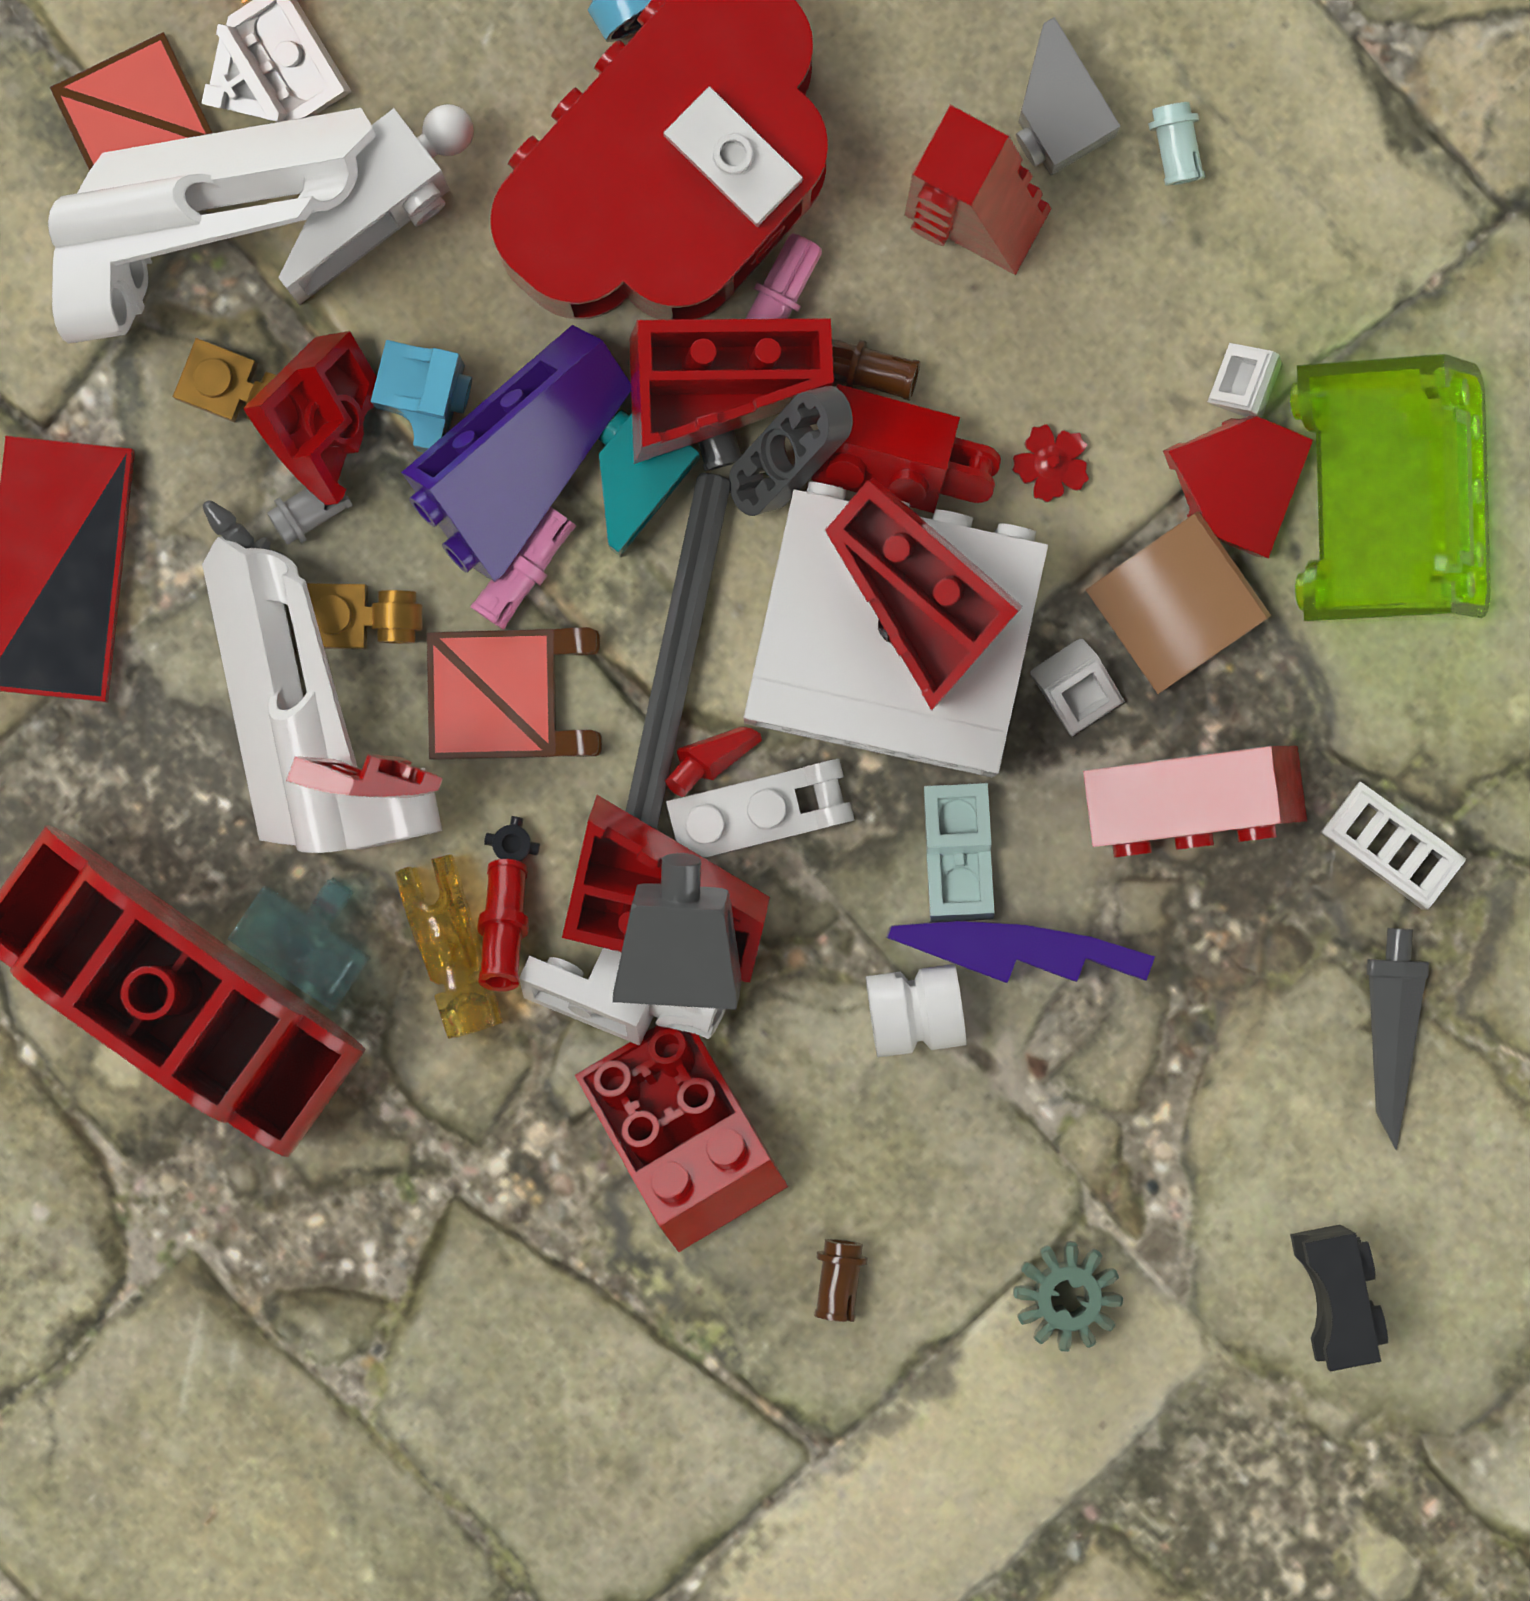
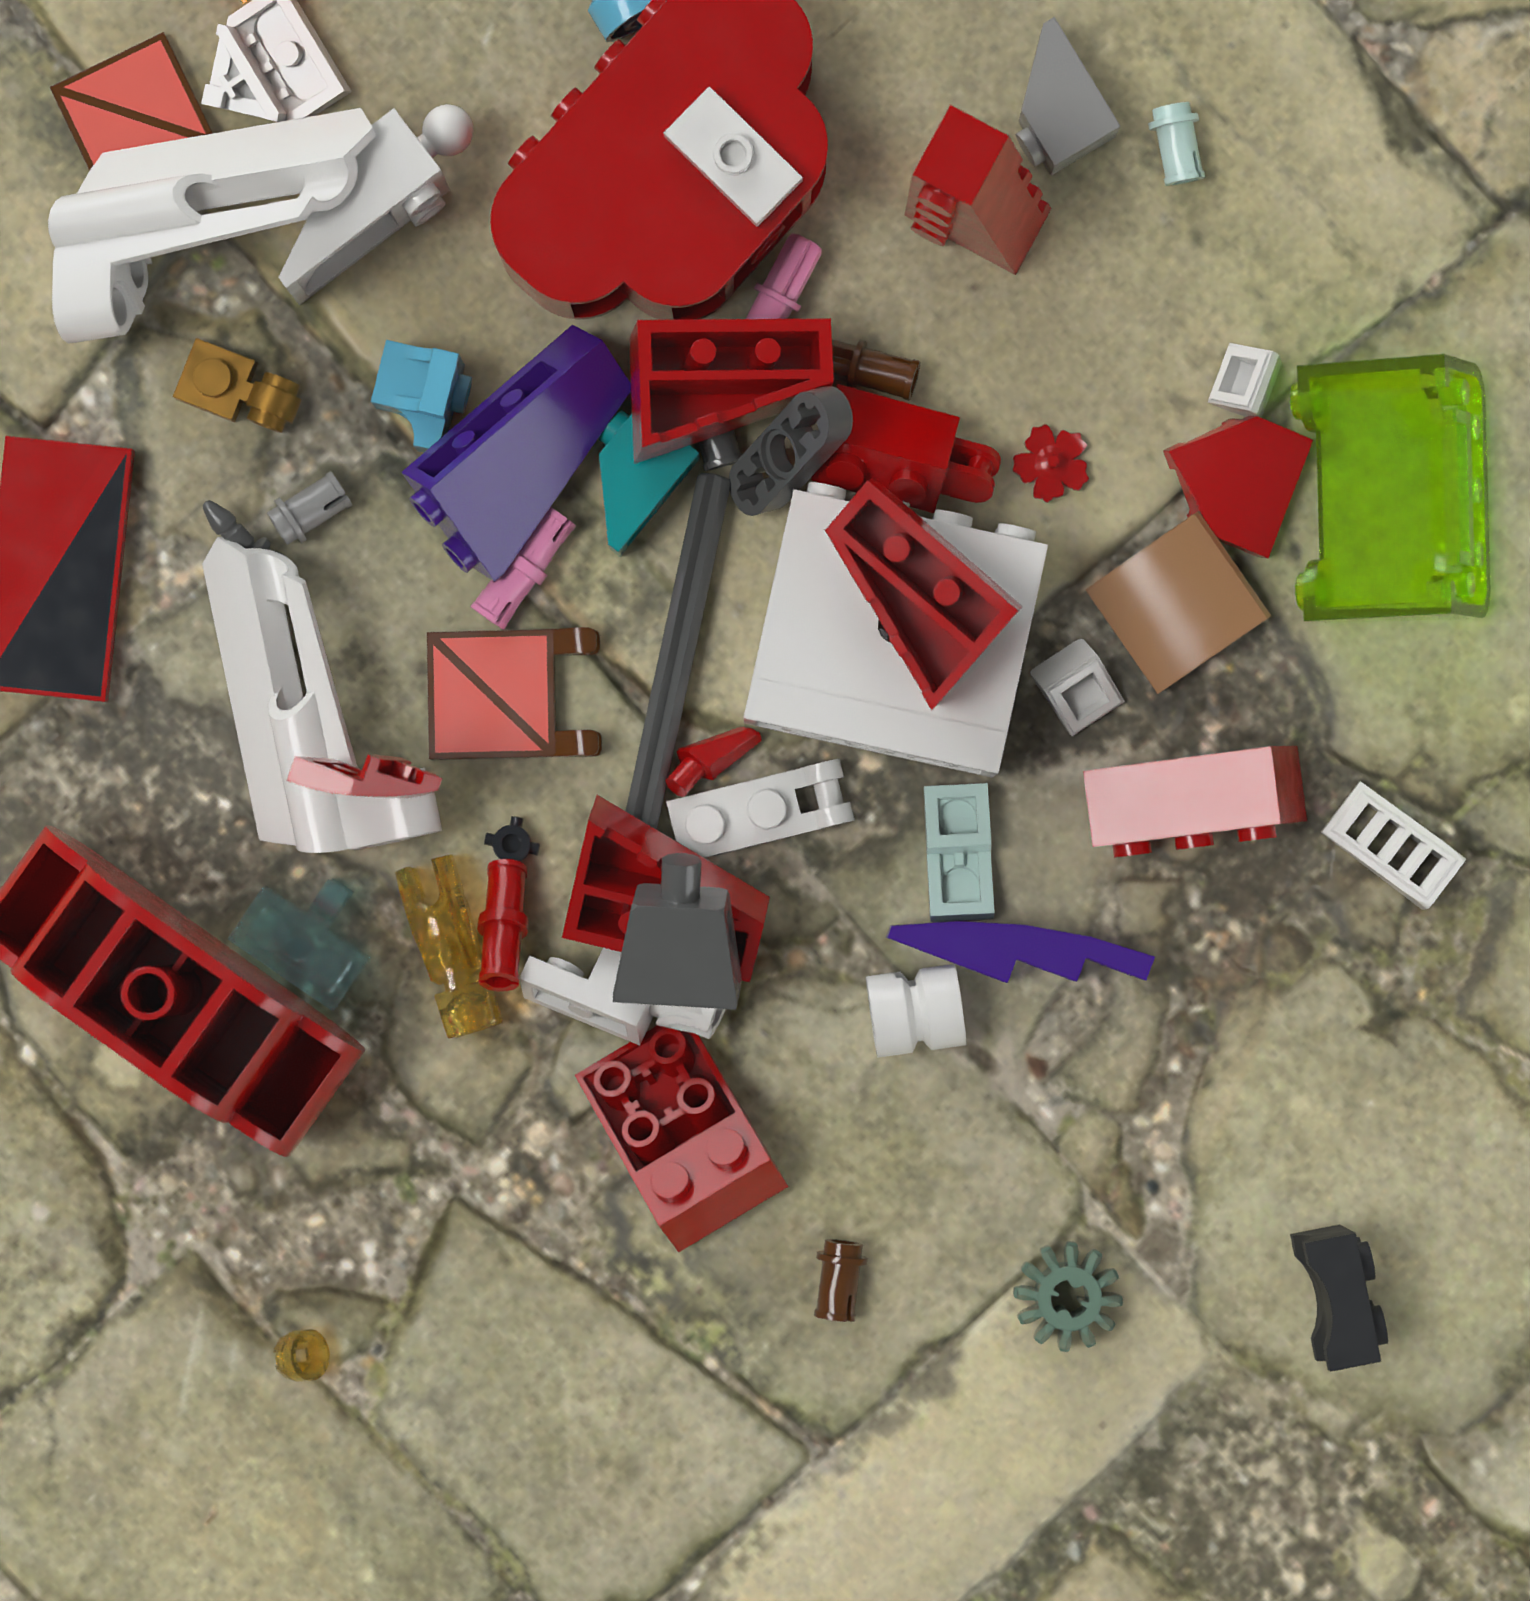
red slope [243,331,377,505] -> none
pearl gold plate [306,583,423,649] -> none
dark grey bar [1367,928,1429,1151] -> none
none -> clear yellow hinge [273,1329,330,1382]

